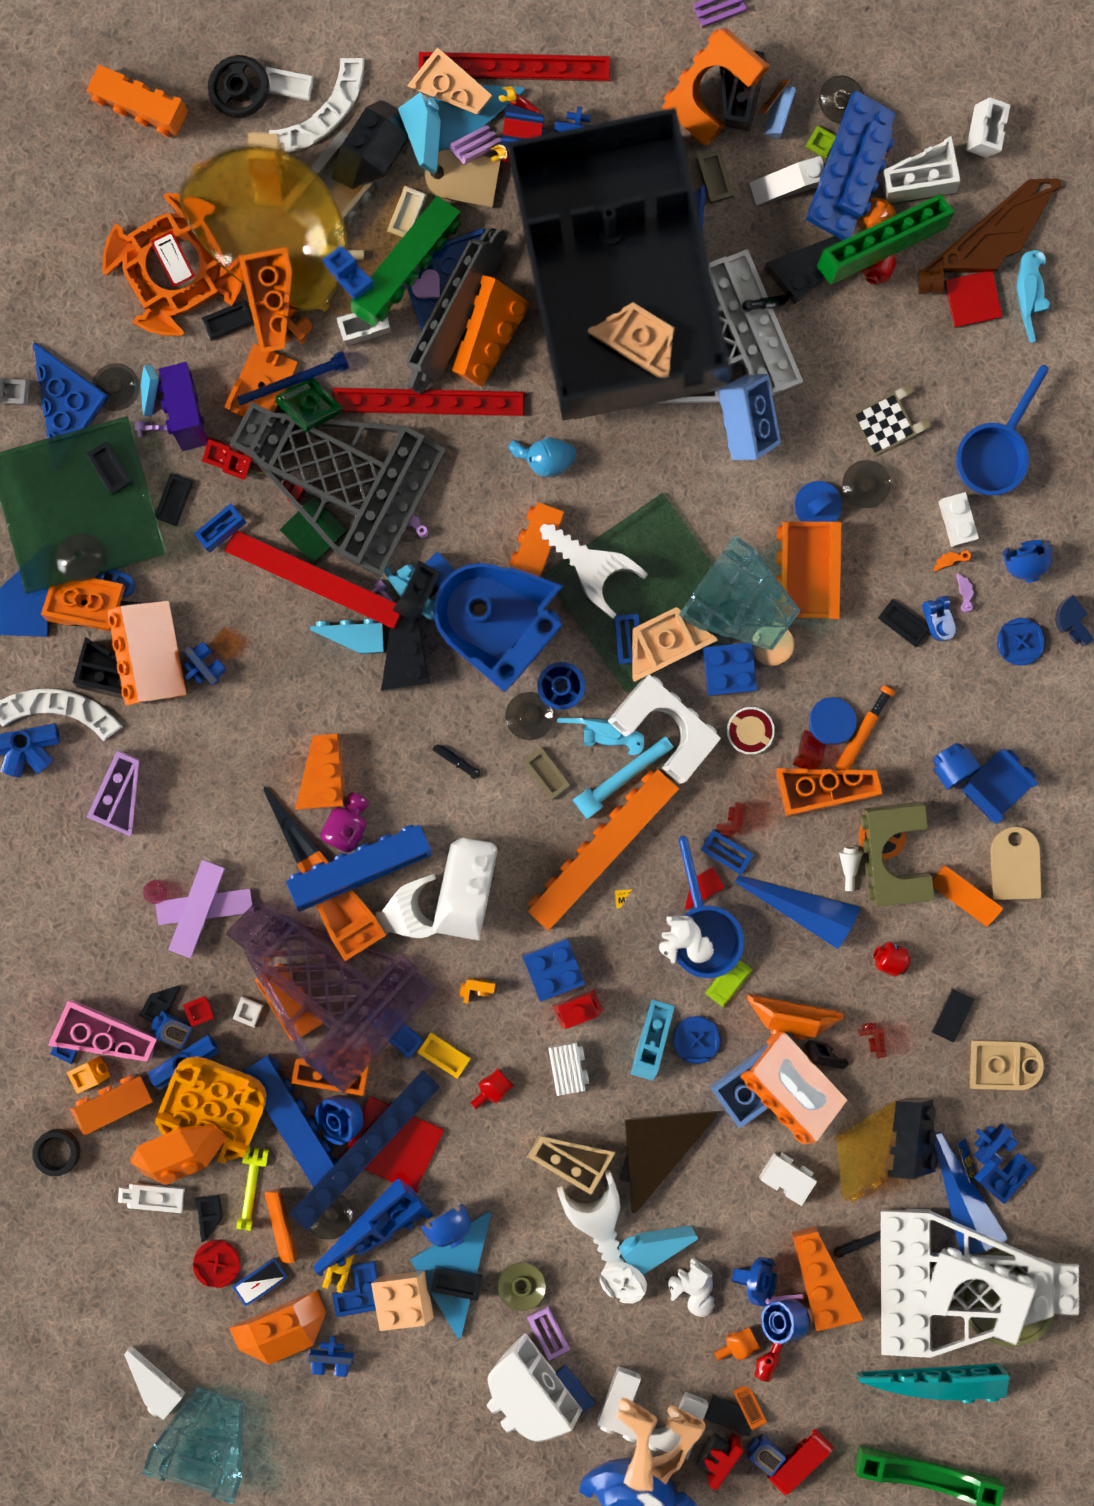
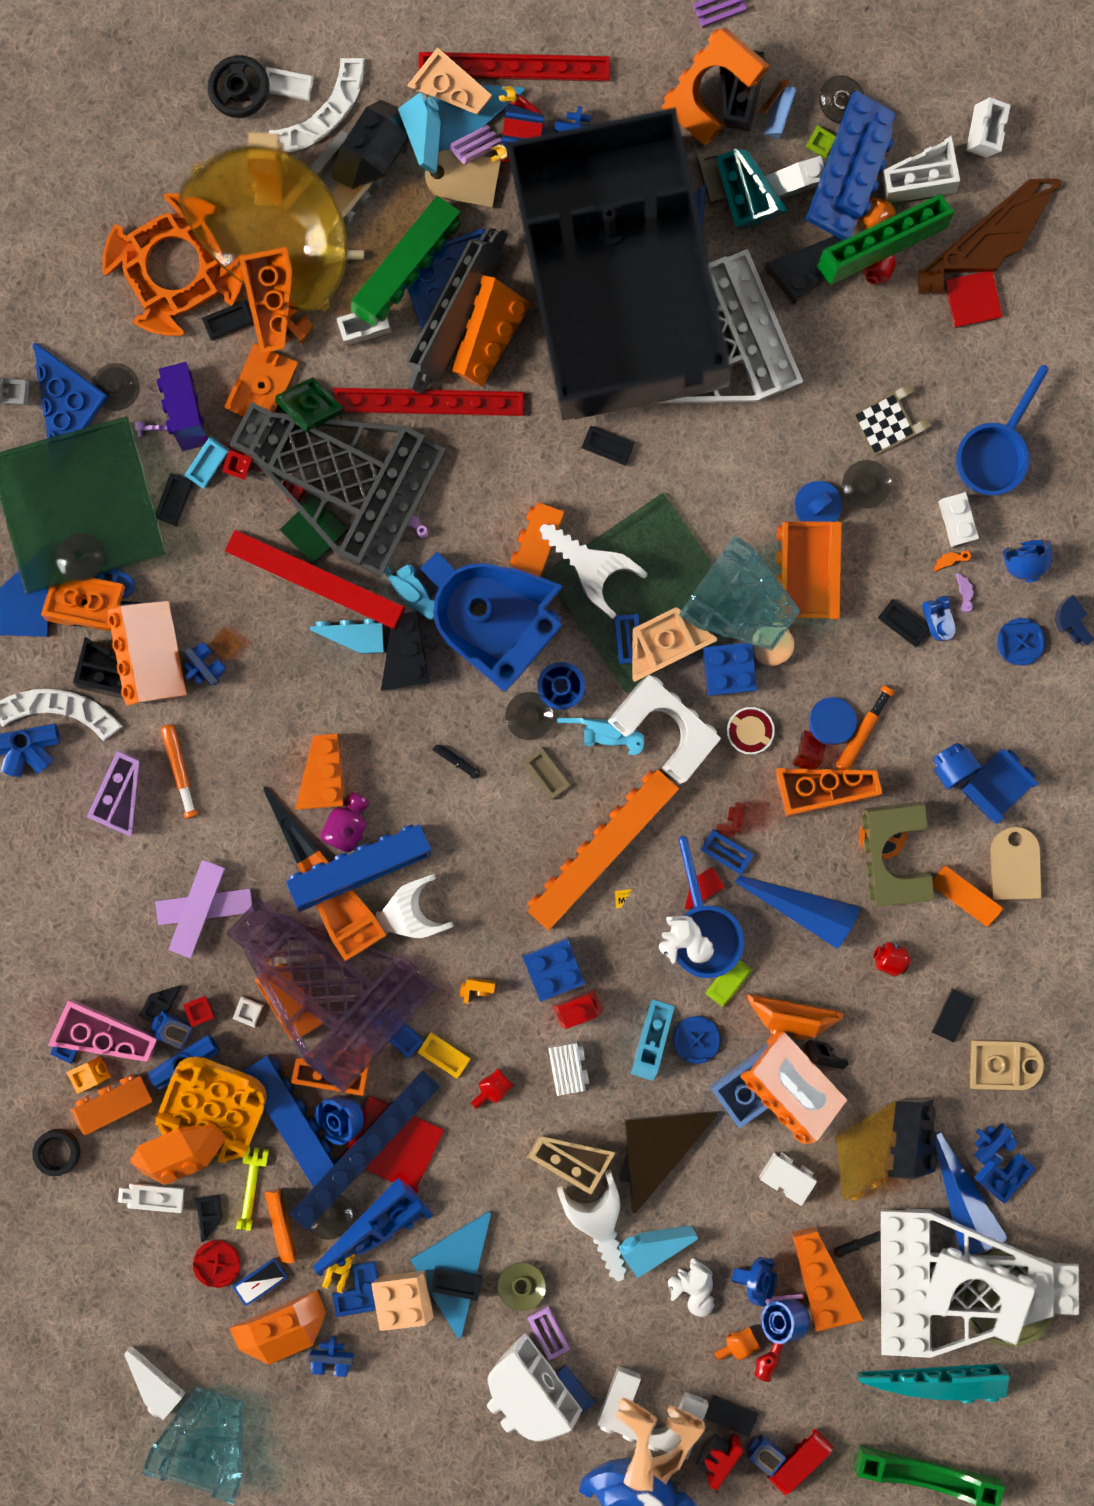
orange wedge [86,64,189,138] -> none
black tile [86,441,133,496] -> none
medium azure tile [140,365,159,416] -> none
clear pink plate [143,880,167,904] -> none
white slope [151,230,195,287] -> none
blue tile [194,503,247,553] -> none
clear blue piece [237,351,349,405] -> none
blue slope [322,245,374,301] -> none
lavender piece [371,580,395,603] -> none
tile [387,186,427,238] -> none
black panel [393,561,440,622] -> none
lavender tile [412,269,440,299] -> none
blue cylinder [421,1203,471,1249] -> none
white hips [432,838,498,941] -> none
dark azure piece [508,436,576,478] -> none
medium azure piece [572,736,674,819] -> none
light nougat wing [587,302,674,377] -> none
white tile [600,1262,647,1304] -> none
medium blue brick [719,374,781,460] -> none
sticker [733,1386,767,1430] -> none
black piece [742,294,789,312] -> none
white cone [839,846,863,891] -> none
clear red bracket [857,1023,887,1058] -> none
sticker [957,1139,977,1183] -> none
medium azure animal [1016,250,1050,343] -> none
none -> orange piece [161,724,198,819]
none -> medium azure tile [184,436,230,489]
none -> black tile [581,425,635,466]
none -> teal wedge [716,148,789,229]

